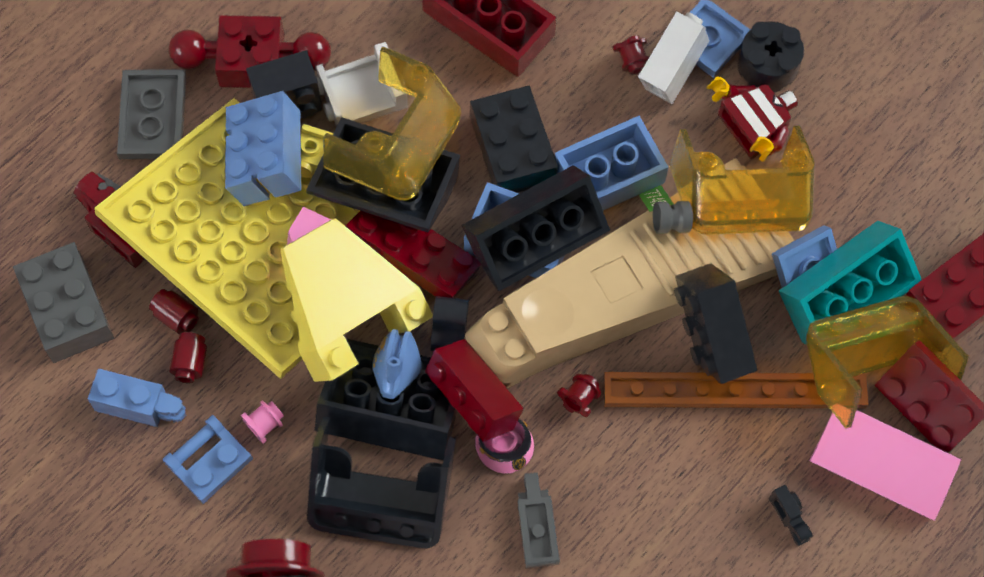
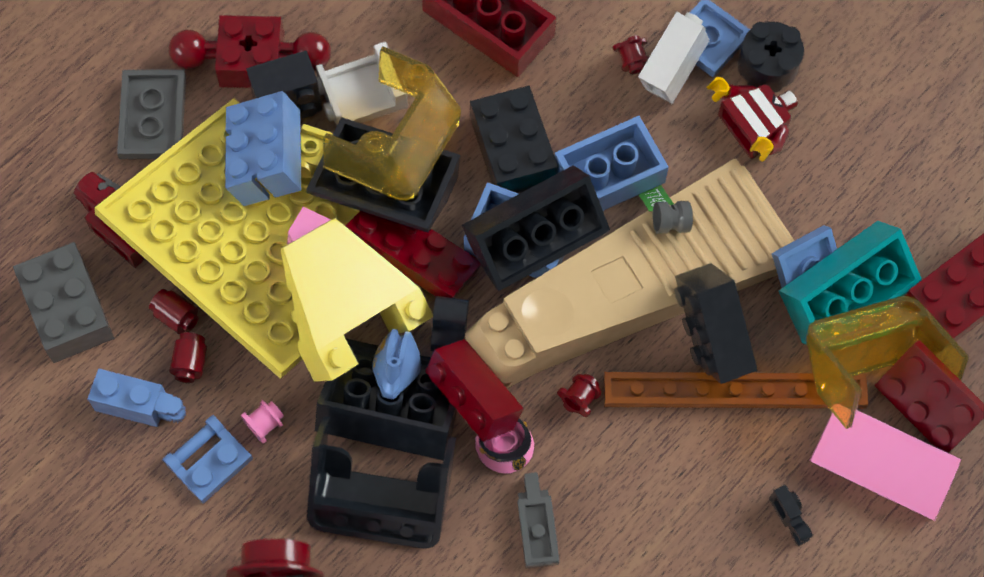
clear yellow windscreen [669,125,815,235] -> none

